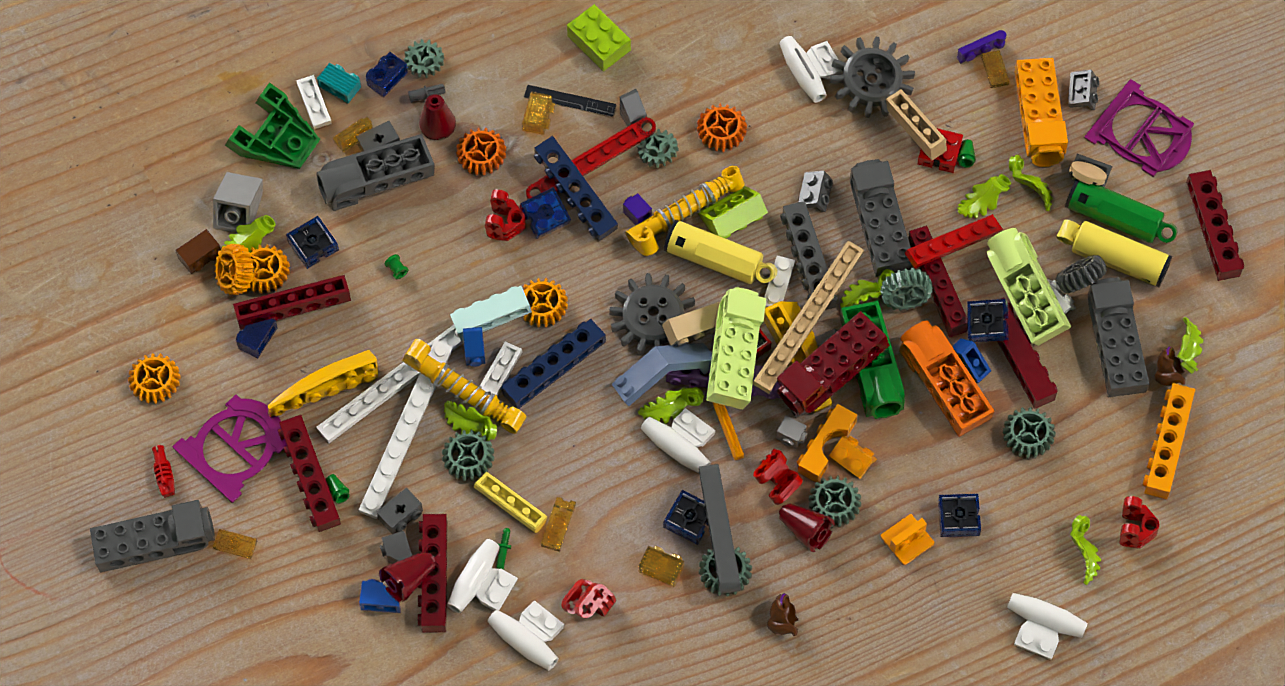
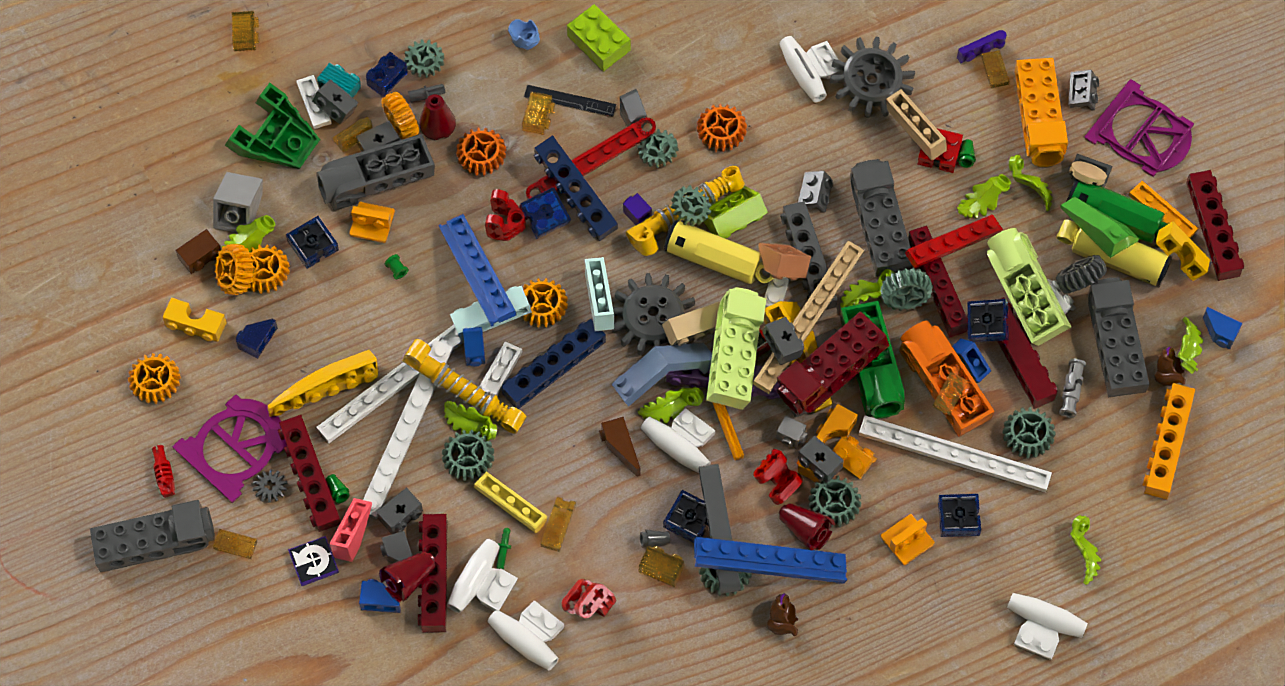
dark red brick [233,275,351,330] -> none
red piece [1119,496,1160,549] -> none
none -> yellow arch [162,298,227,342]
none -> clear yellow brick [232,11,259,52]
none -> dark grey gear [253,469,288,503]
none -> tile [288,536,339,586]
none -> dark grey brick [312,79,359,125]
none -> coral slope [330,498,372,562]
none -> light orange bracket [350,202,395,243]
none -> light orange gear [381,92,419,140]
none -> blue plate [439,214,517,327]
none -> medium blue hair [508,19,540,50]
none -> light aqua brick [585,257,614,331]
none -> reddish brown slope [599,417,641,477]
none -> dark grey cone [640,530,670,549]
none -> sand green gear [670,185,712,226]
none -> blue plate [694,537,847,583]
none -> nougat slope [758,243,811,280]
none -> dark grey brick [763,317,804,365]
none -> dark grey brick [798,435,844,483]
none -> white plate [859,416,1052,493]
none -> clear yellow plate [933,372,968,415]
none -> light grey piece [1059,358,1086,418]
none -> bright green wedge [1060,197,1139,258]
none -> light orange plate [1128,181,1198,238]
none -> yellow arch [1156,221,1210,281]
none -> blue slope [1203,307,1242,349]

